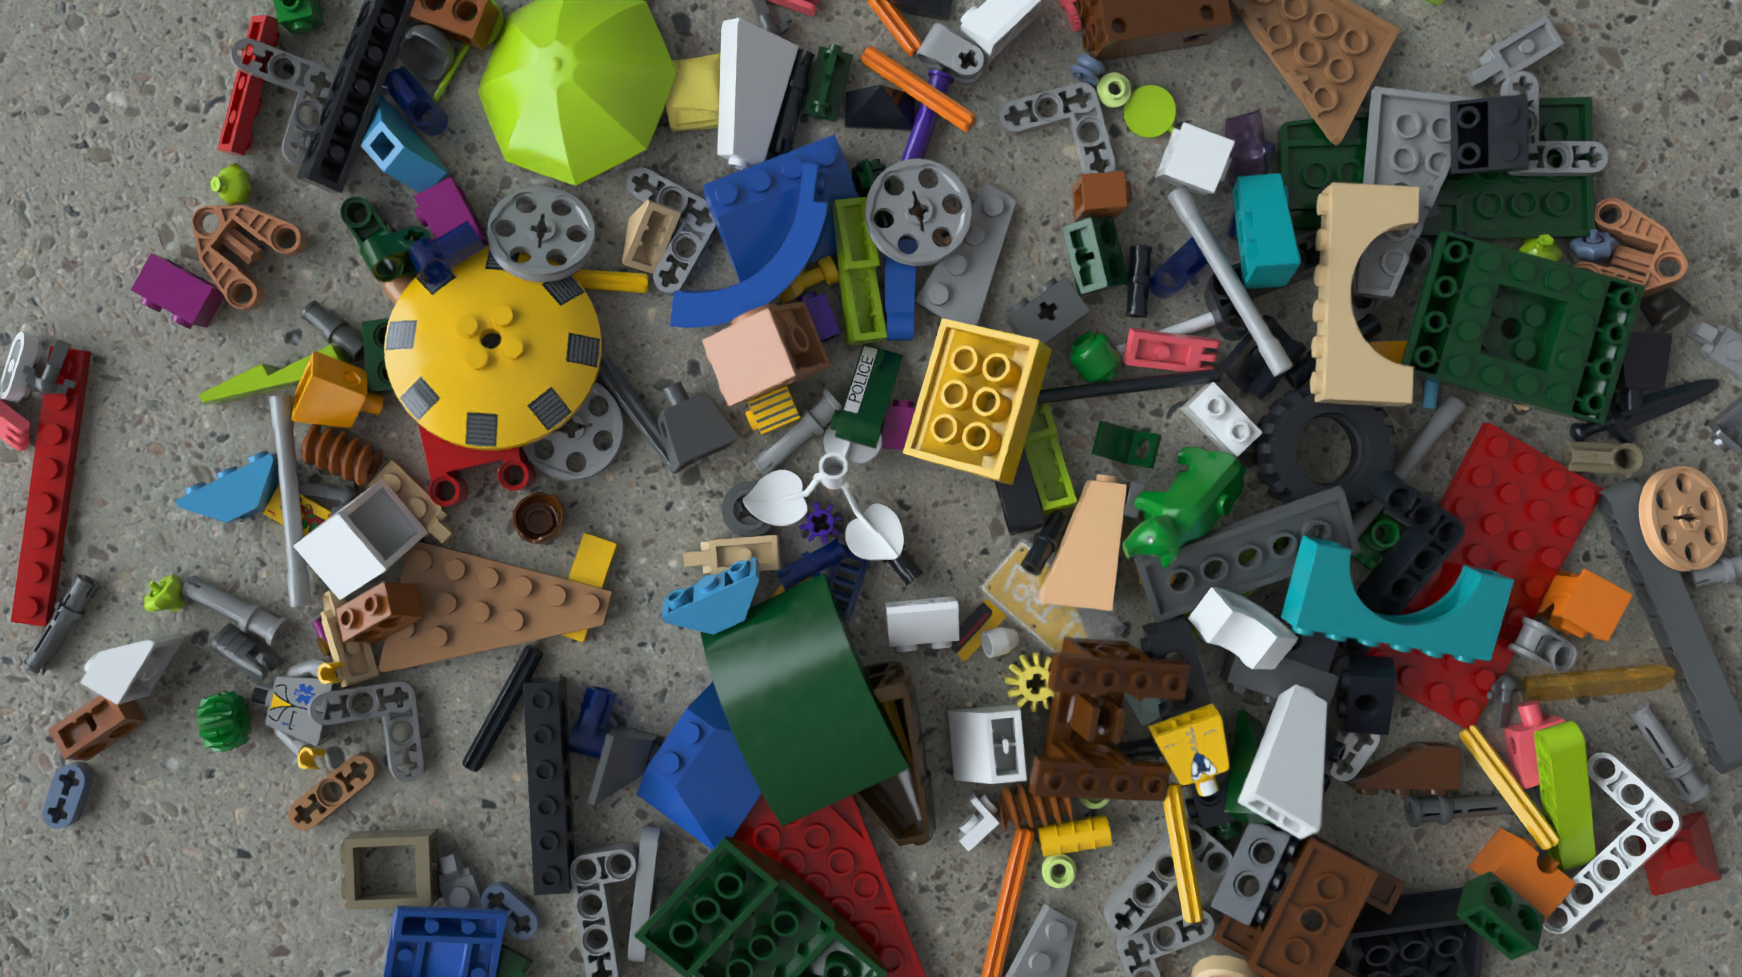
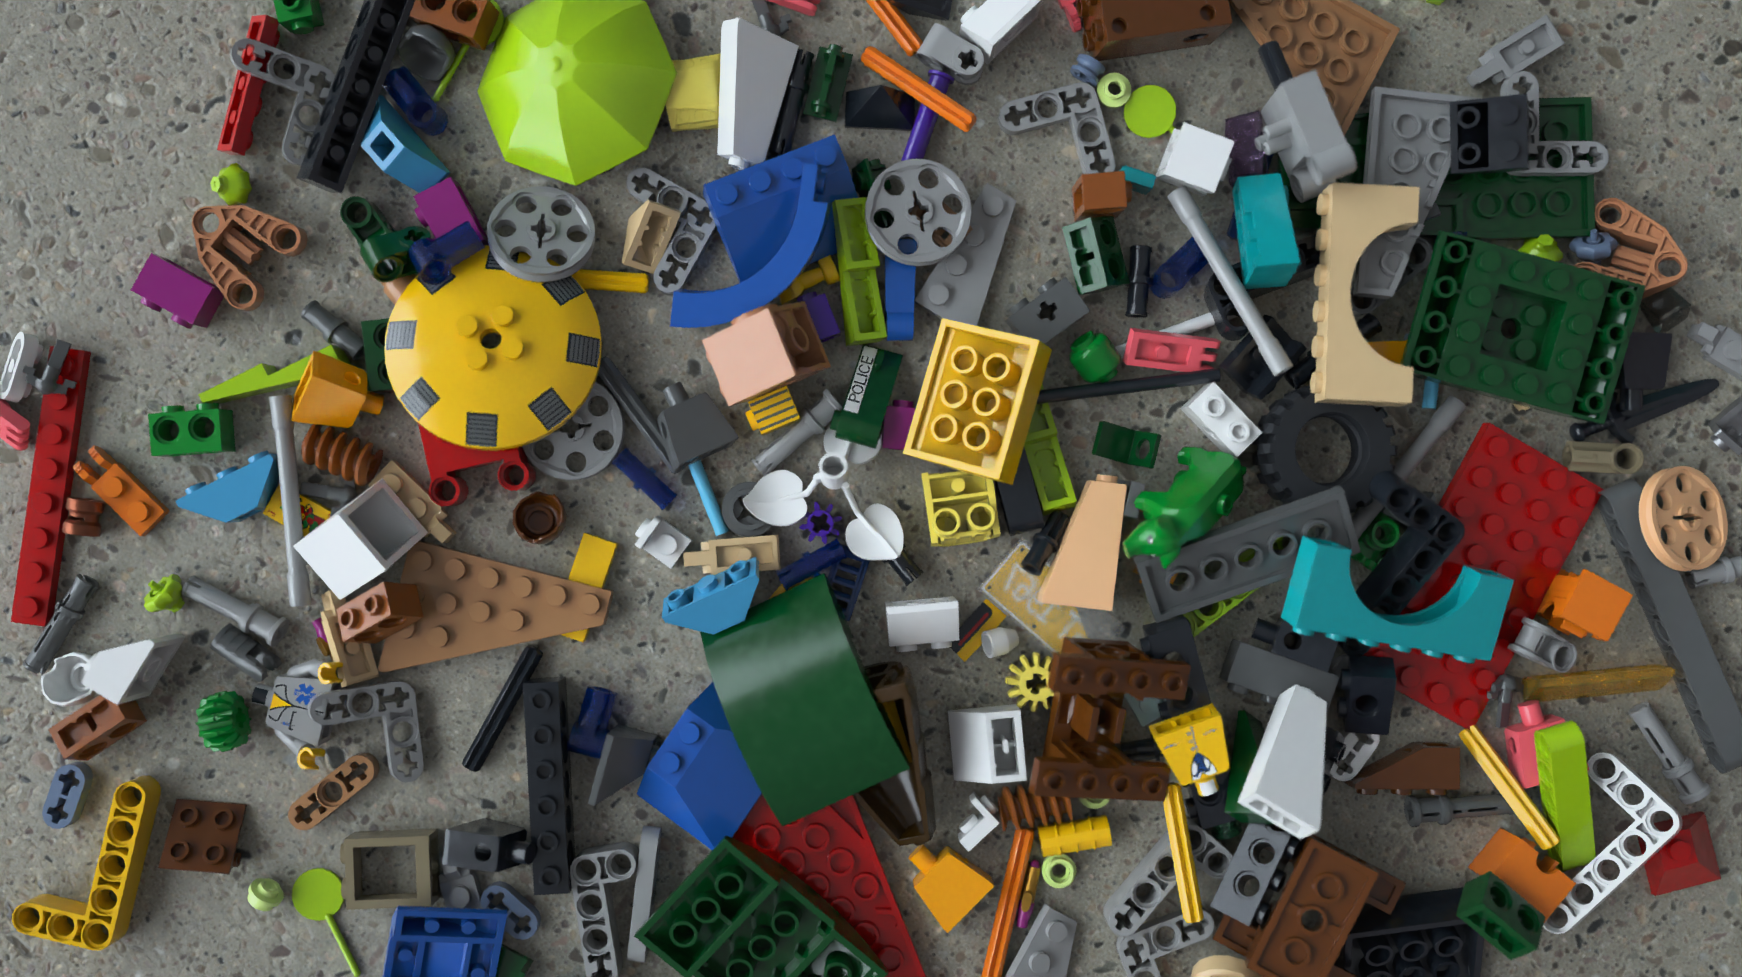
white brick [1188,587,1299,669] -> none
none -> yellow beam [12,775,161,951]
none -> white hair [41,652,97,706]
none -> copper wheel [62,497,106,537]
none -> orange hinge [73,445,170,536]
none -> green brick [148,403,236,457]
none -> reddish brown hinge [158,799,247,874]
none -> yellowish green plate [247,878,284,911]
none -> lime piece [292,868,361,977]
none -> black torso [442,818,536,872]
none -> clear blue pin [612,447,678,511]
none -> white bracket [635,516,692,569]
none -> medium azure bar [688,460,729,536]
none -> light orange torso [908,844,994,933]
none -> light yellow slope [921,470,1001,547]
none -> pearl gold piece [1016,859,1041,928]
none -> teal tile [1119,165,1156,195]
none -> light grey piece [1254,41,1356,203]

